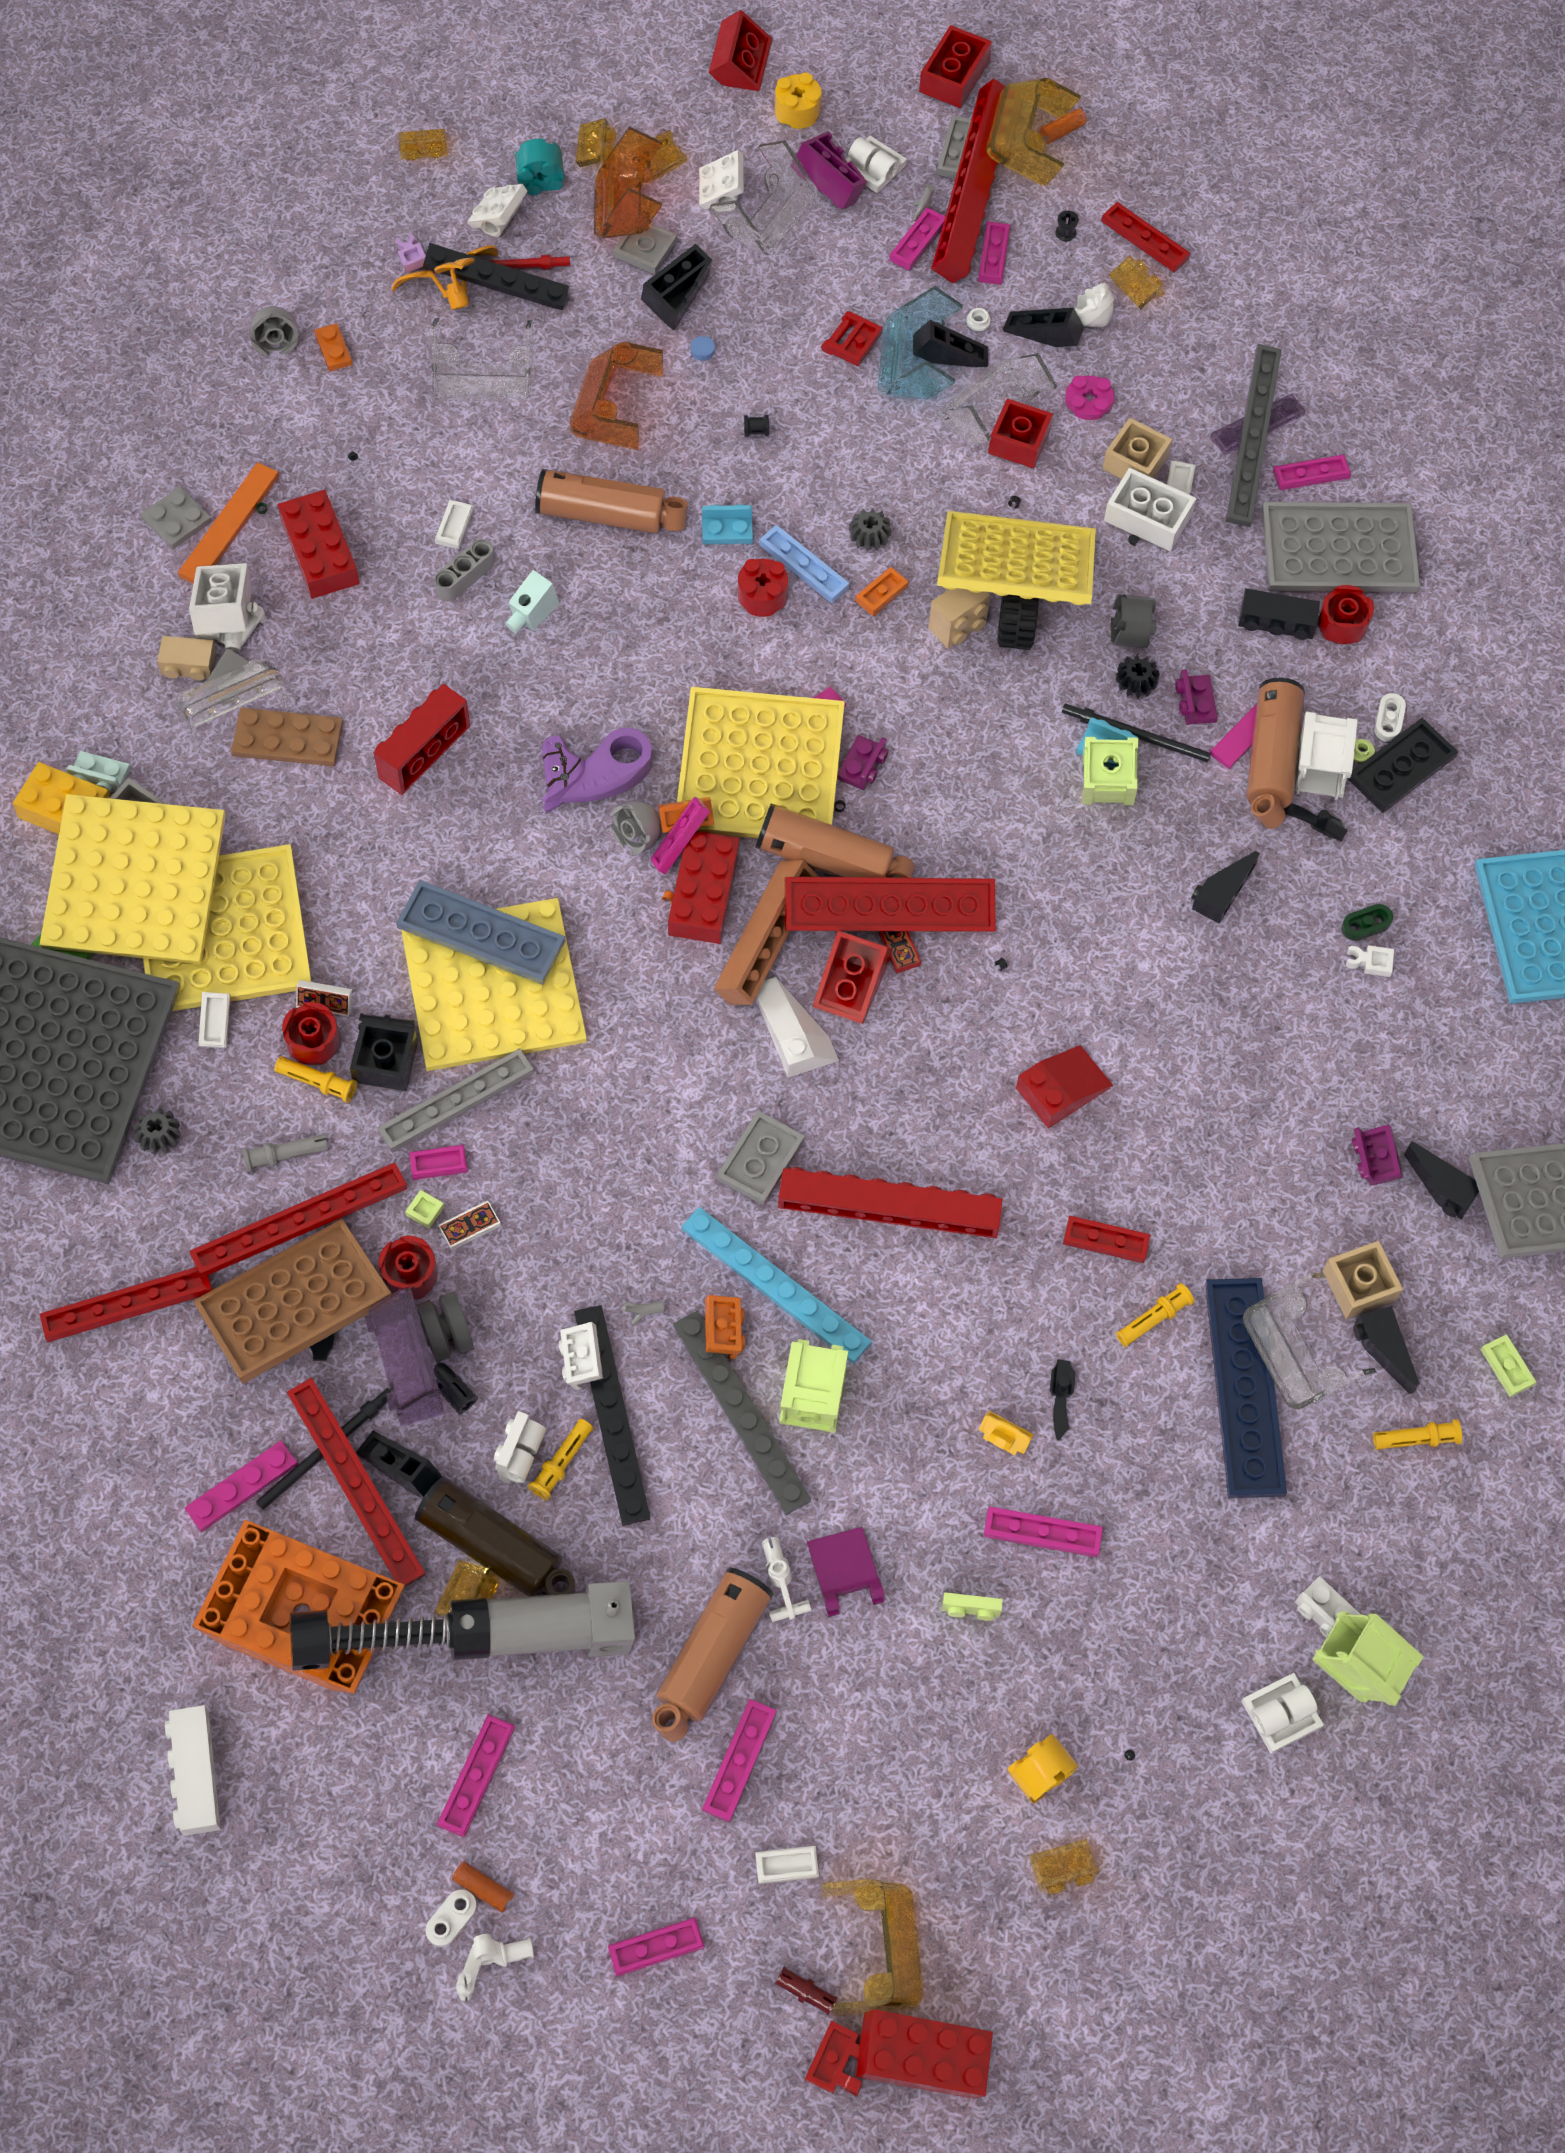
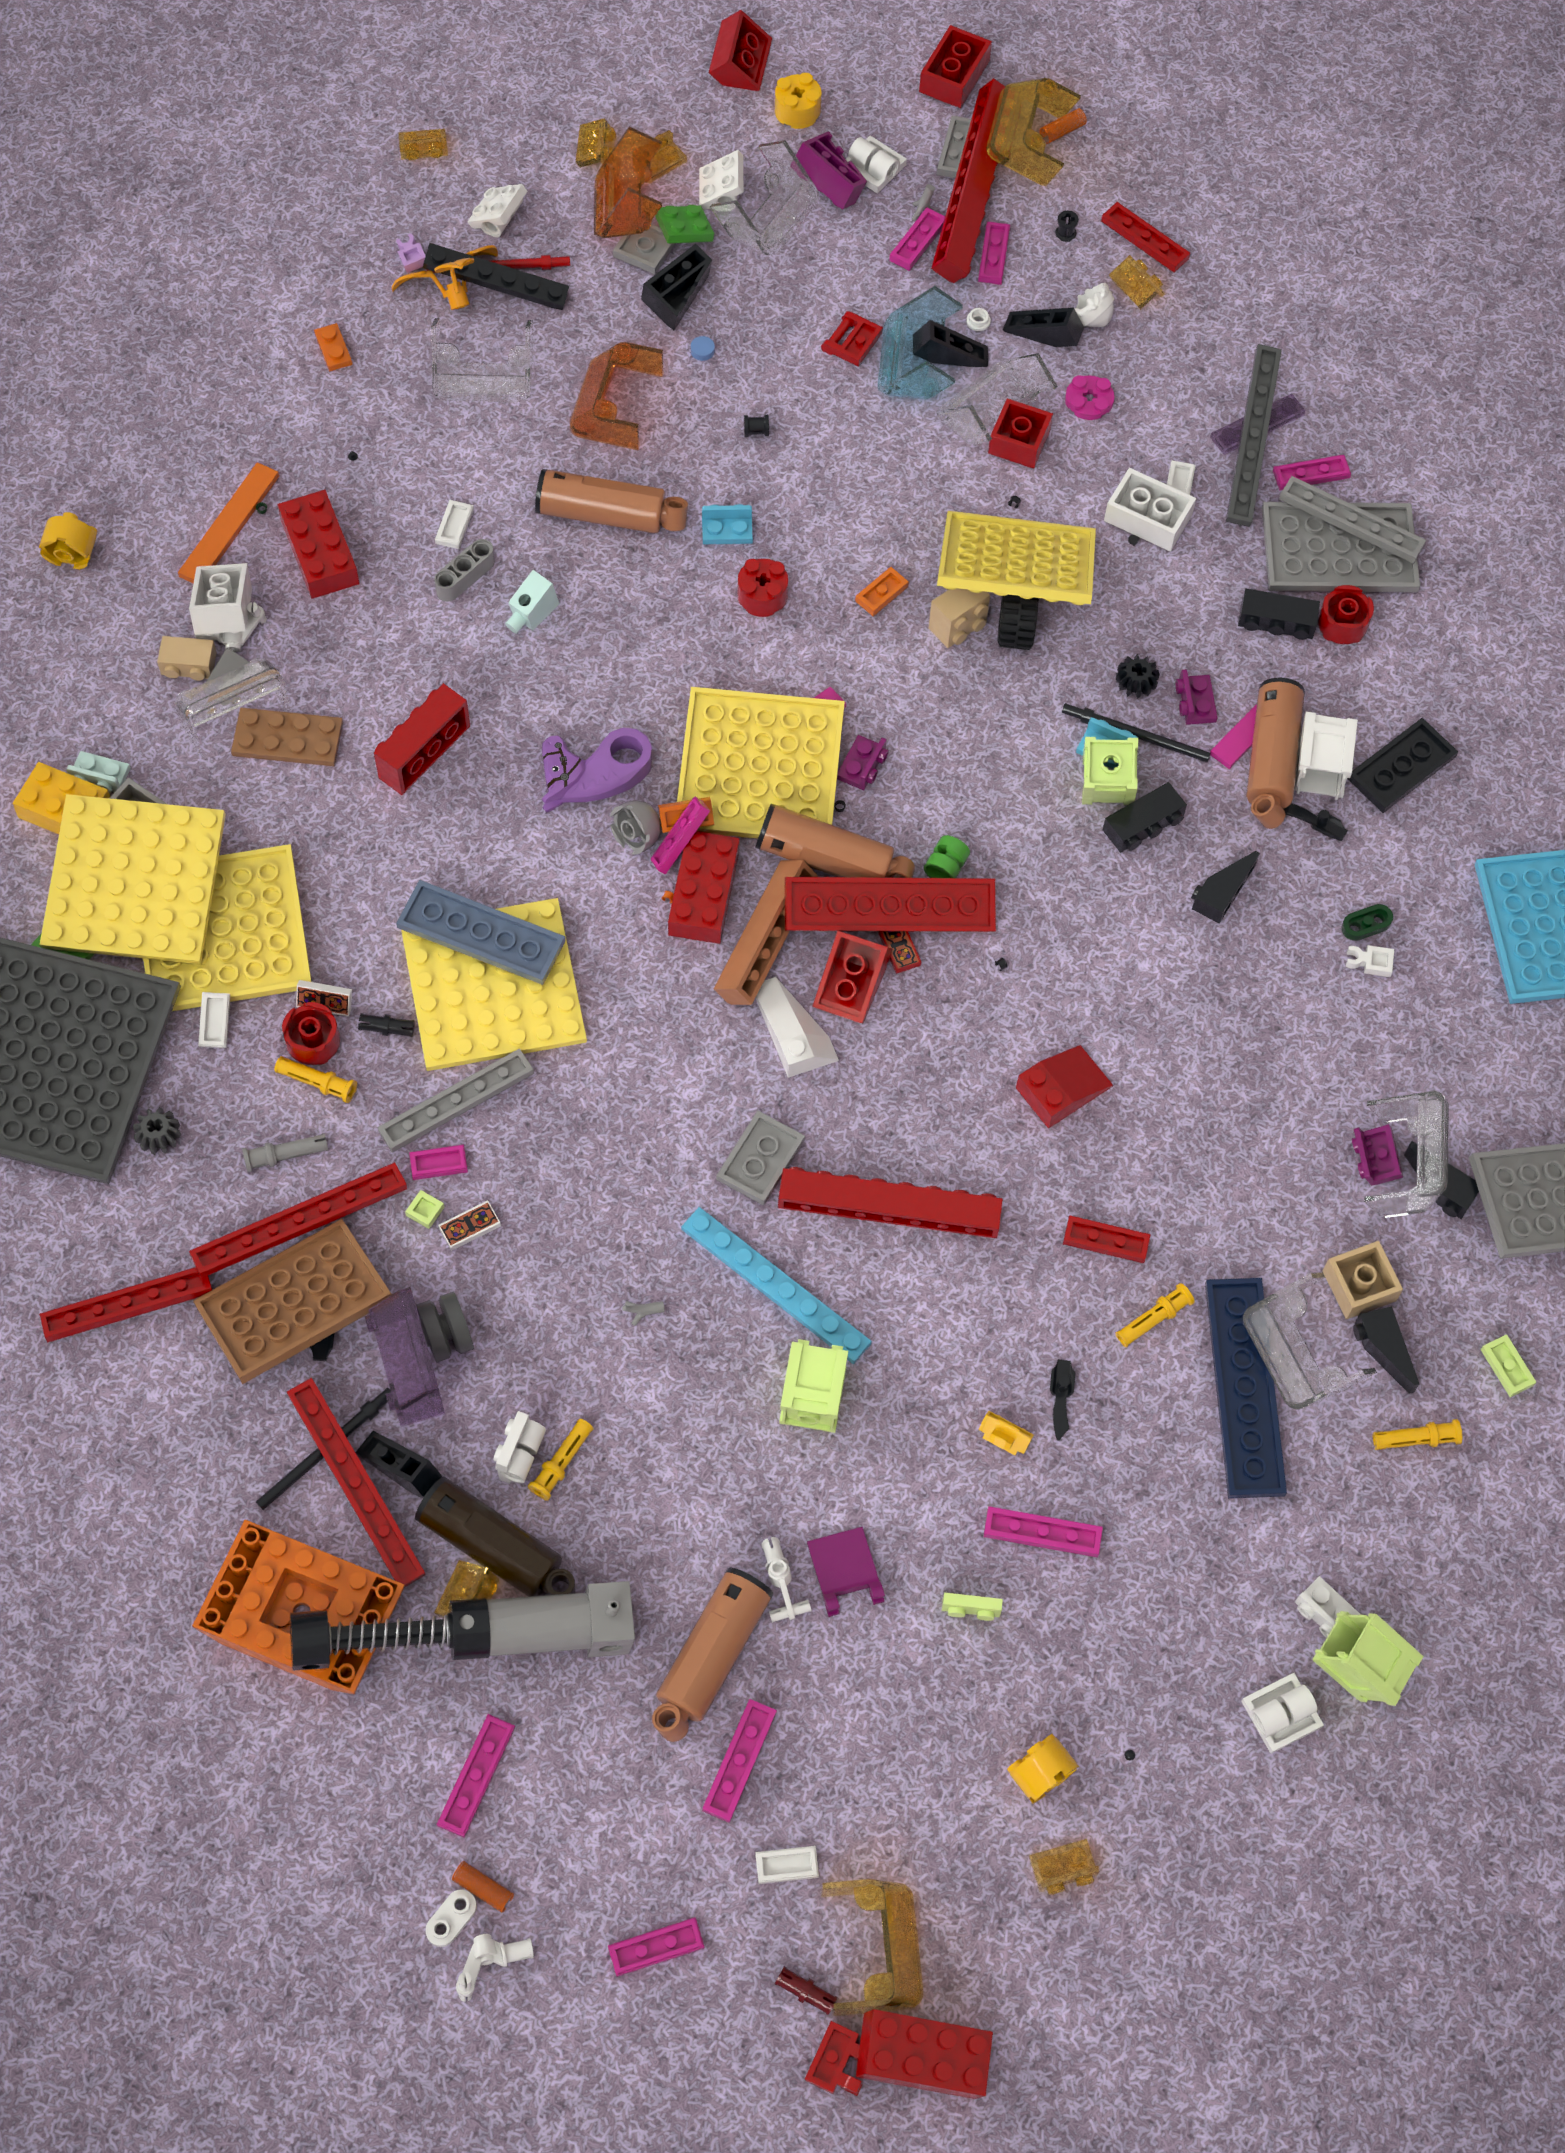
light grey plate [140,486,212,550] -> none
white brick [165,1705,221,1836] -> none
dark pink plate [184,1441,298,1533] -> none
light grey cylinder [249,306,299,356] -> none
black brick [350,1020,418,1091] -> none
red brick [379,1235,438,1300] -> none
black hinge [431,1362,478,1415] -> none
teal brick [515,138,564,195] -> none
white bracket [559,1322,603,1390] -> none
black plate [574,1305,650,1526] -> none
dark grey plate [673,1310,811,1515] -> none
orange bracket [705,1295,745,1360] -> none
light blue plate [759,525,850,604] -> none
dark grey gear [849,508,891,551] -> none
tan brick [1102,418,1173,479] -> none
dark grey brick [1110,594,1156,648] -> none
yellowish green plate [1353,739,1375,763] -> none
white plate [1374,693,1406,742] -> none
none -> yellow brick [39,512,98,570]
none -> bright green plate [655,205,714,244]
none -> bright green wheel [923,835,970,878]
none -> black brick [1102,782,1187,853]
none -> light grey plate [1279,476,1426,564]
none -> clear windscreen [1364,1091,1449,1218]

